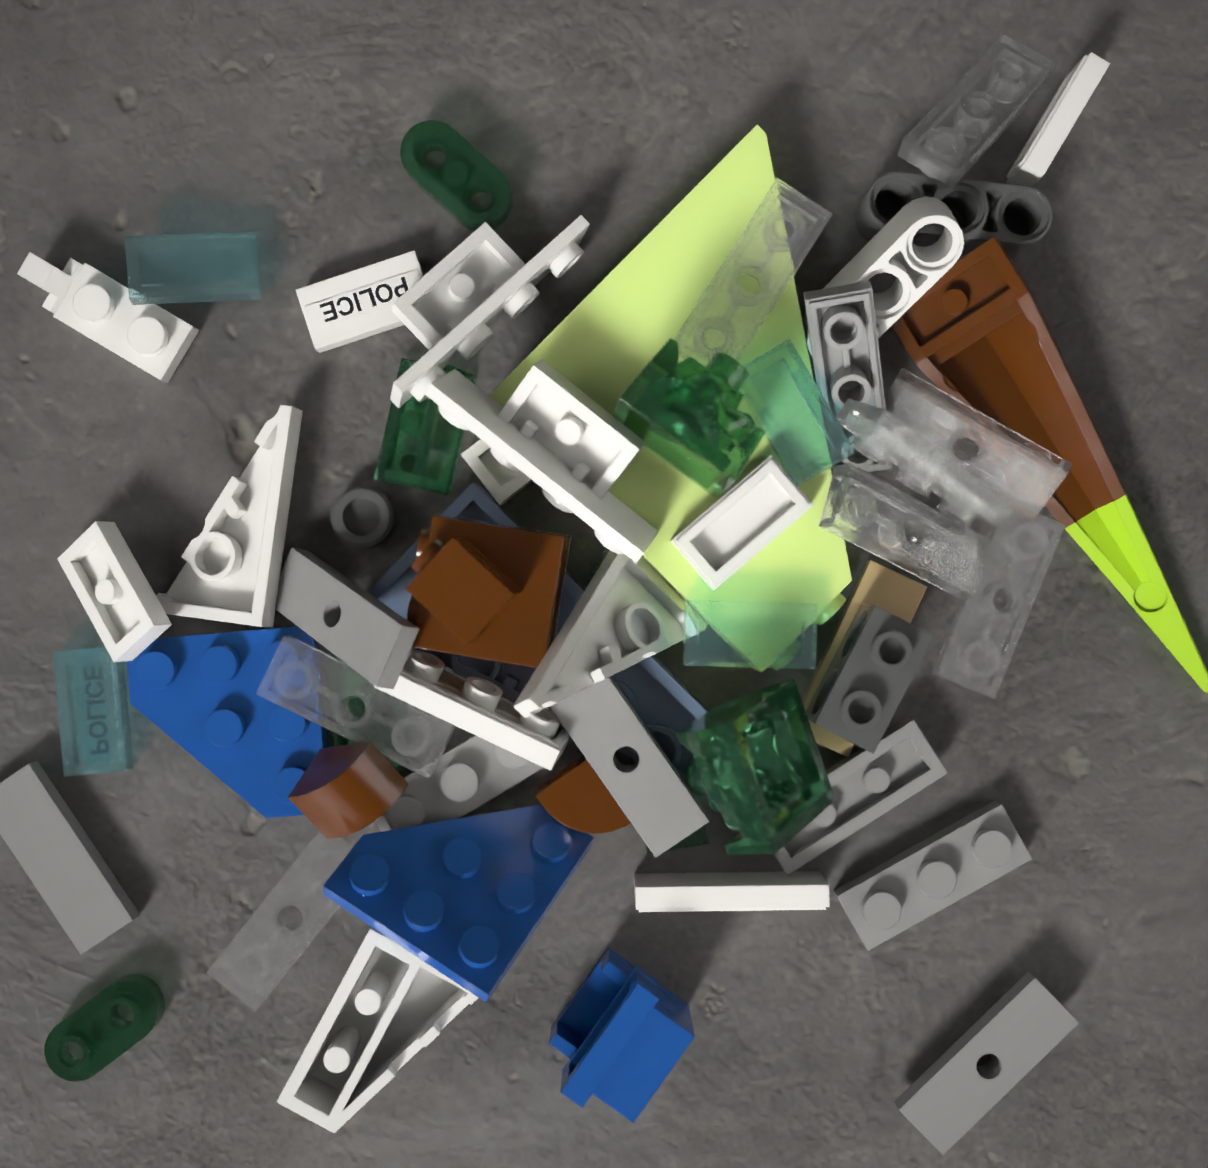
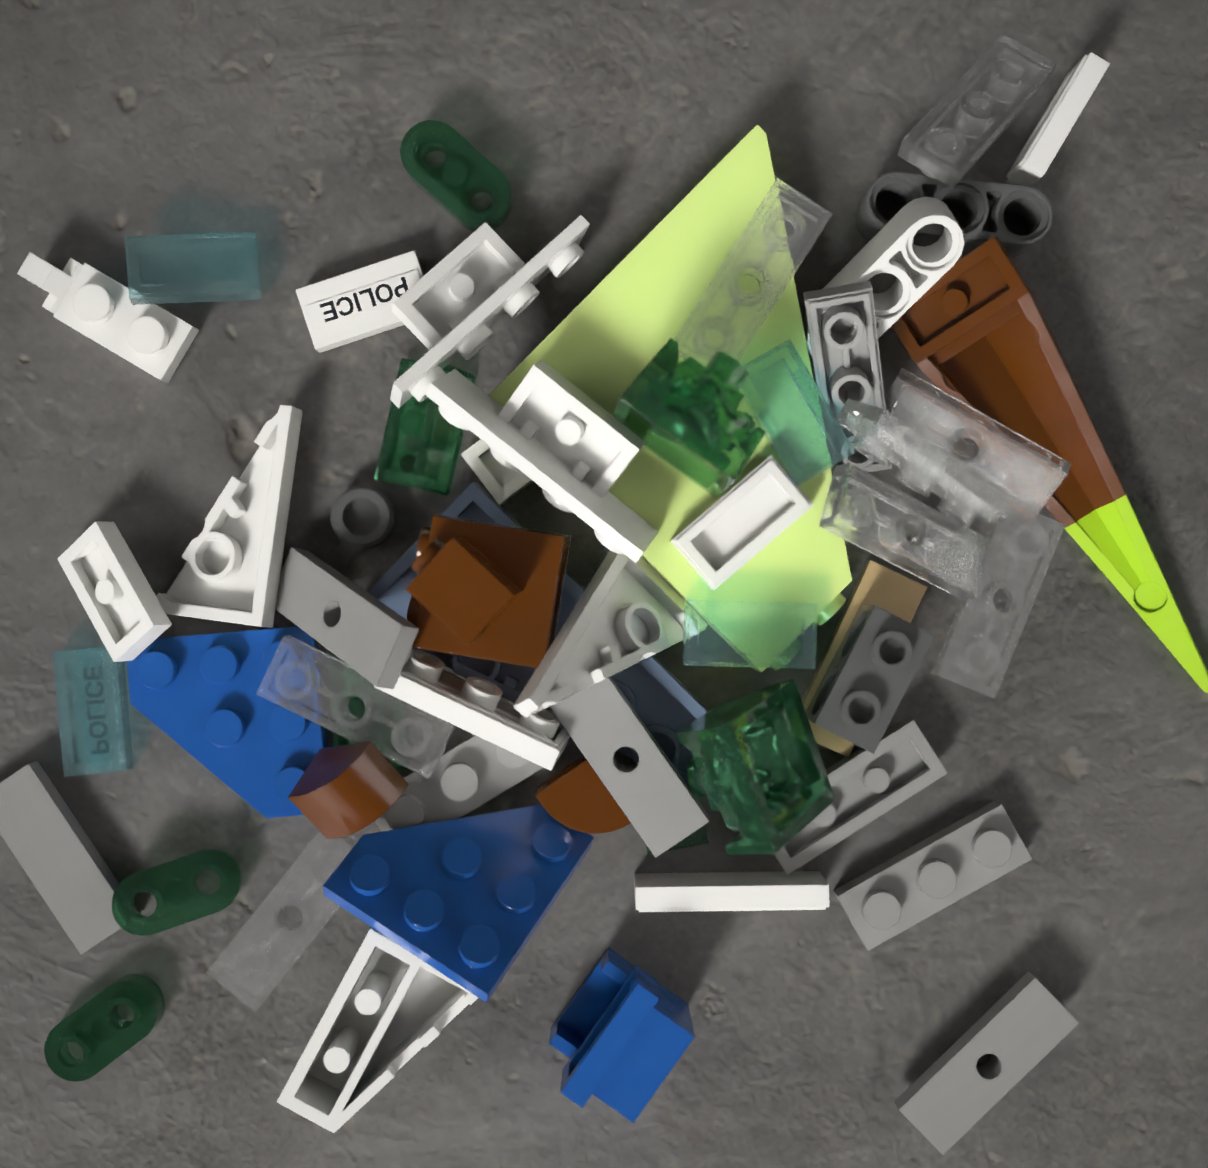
none -> clear green plate [112,848,242,936]

